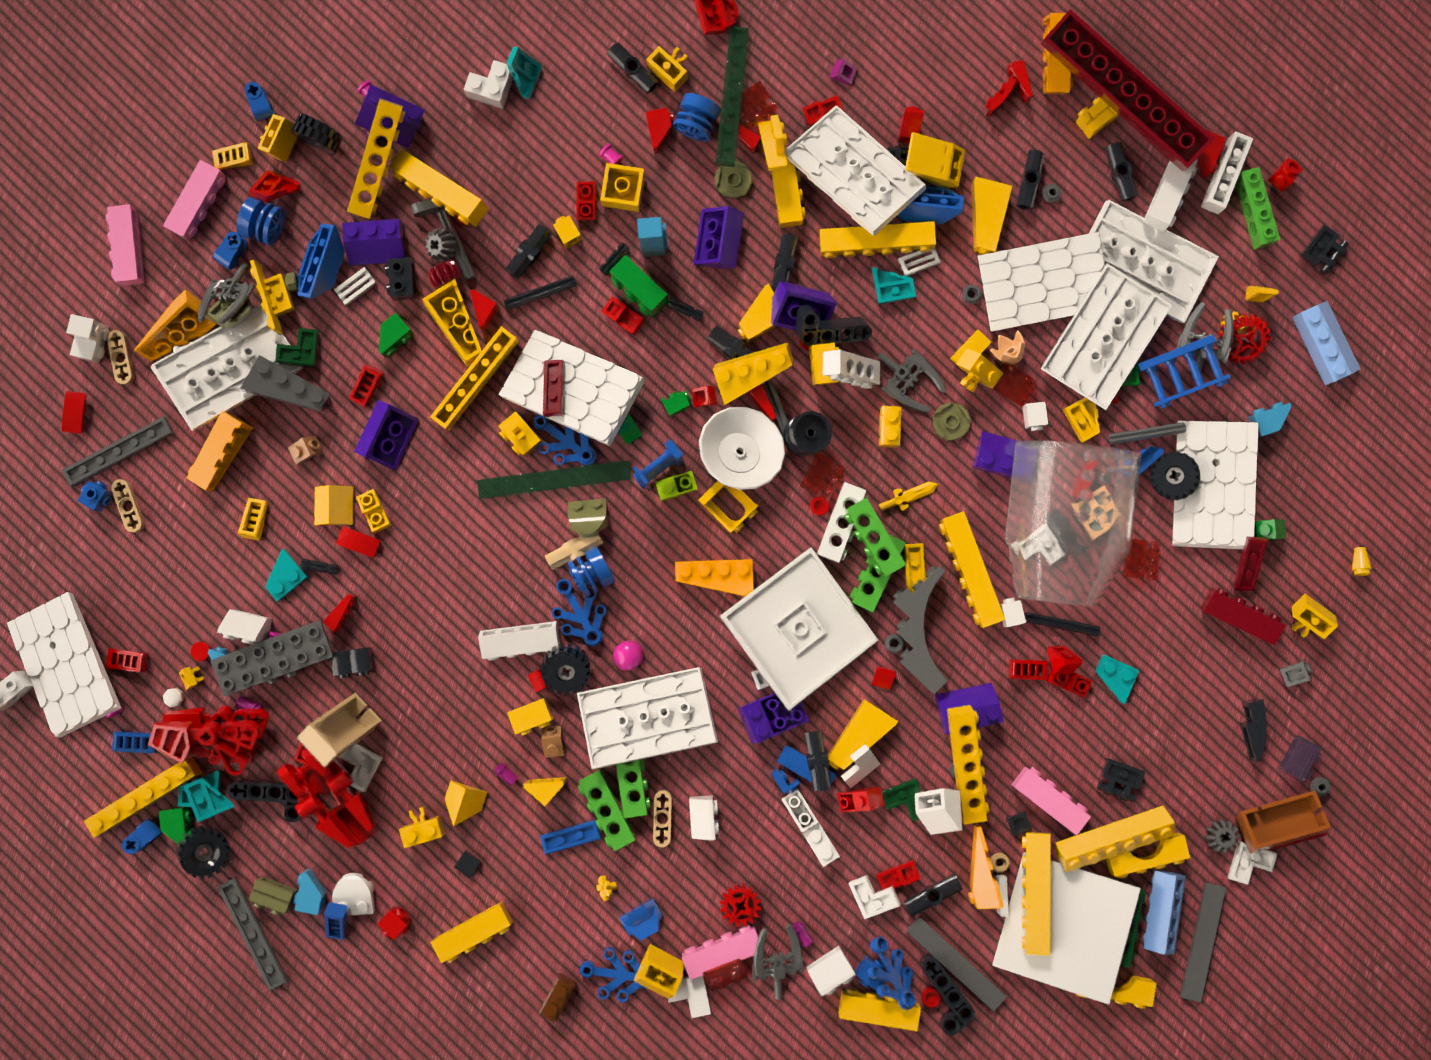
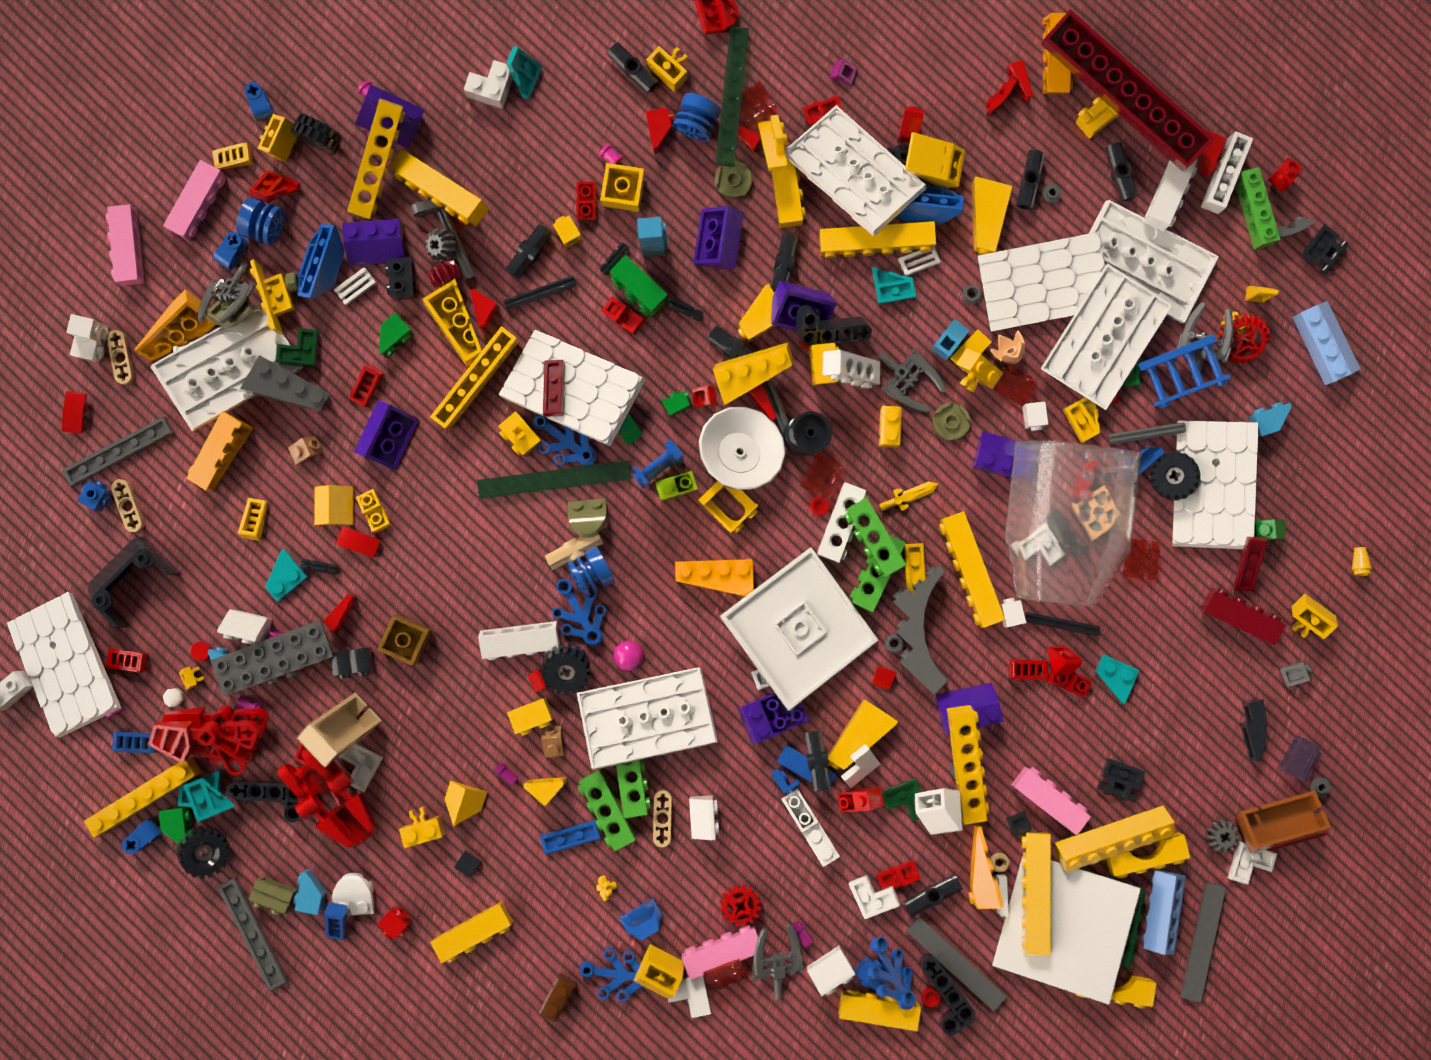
none -> black windscreen [88,537,181,628]
none -> pearl gold brick [377,614,433,666]
none -> dark azure slope [931,319,969,360]
none -> dark grey slope [1277,216,1315,240]

